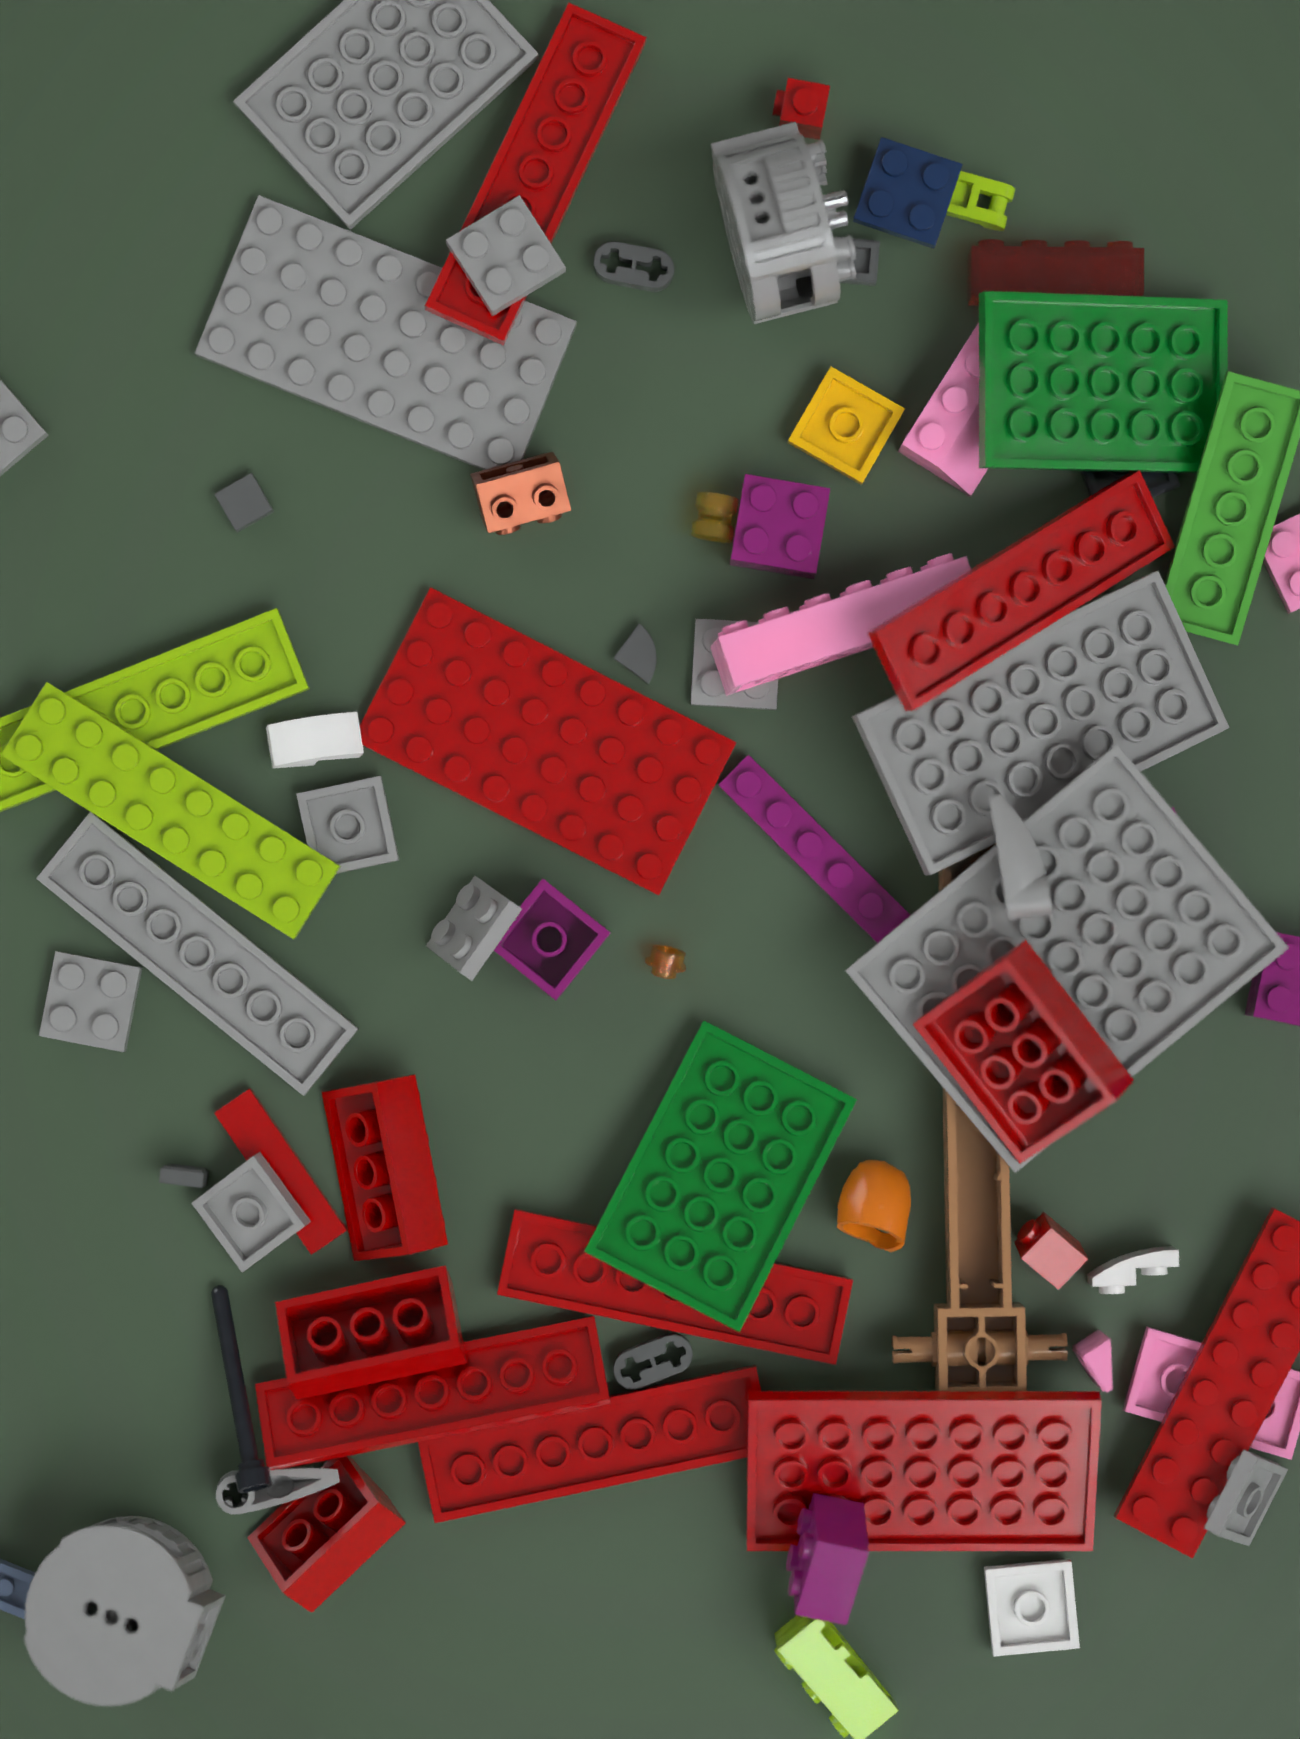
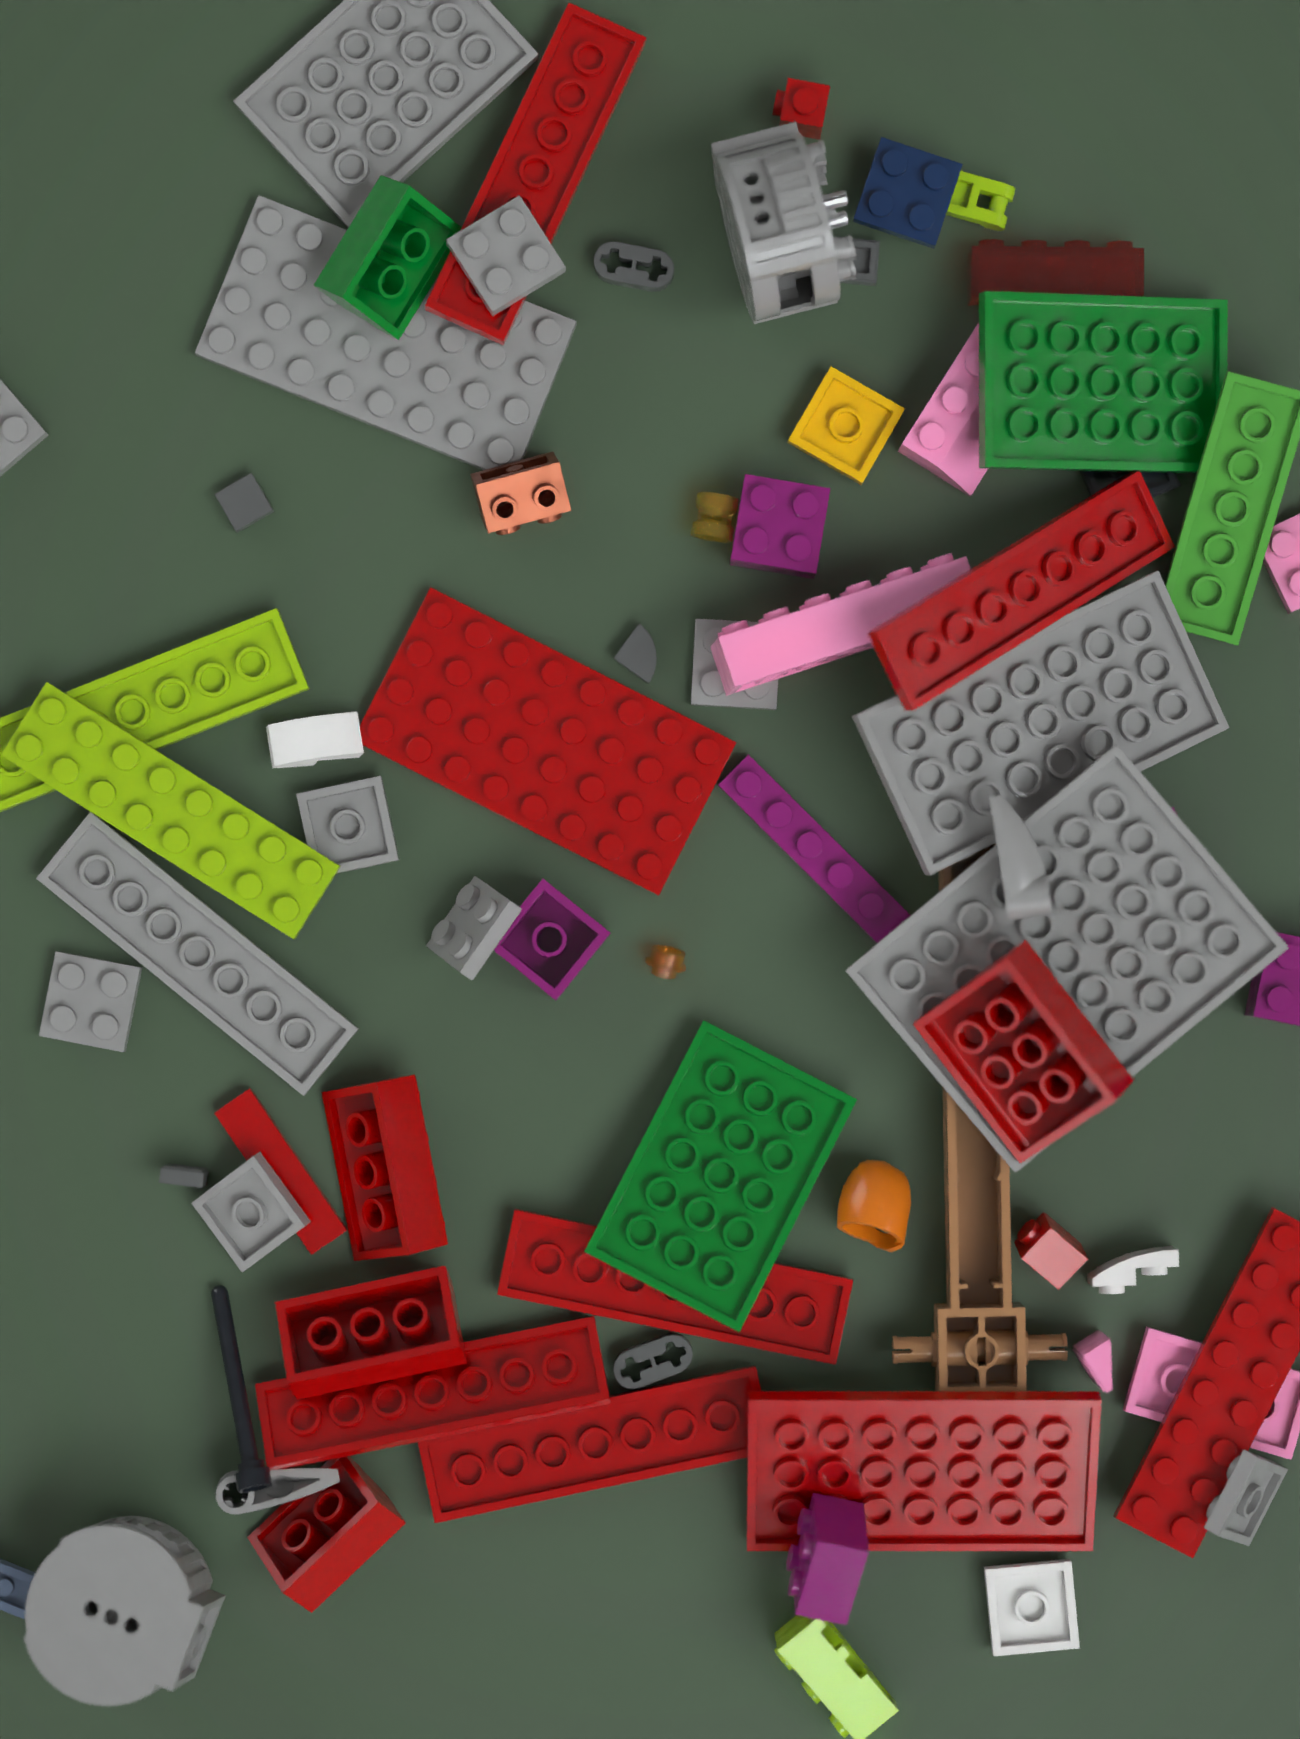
none -> green slope [313,175,462,340]

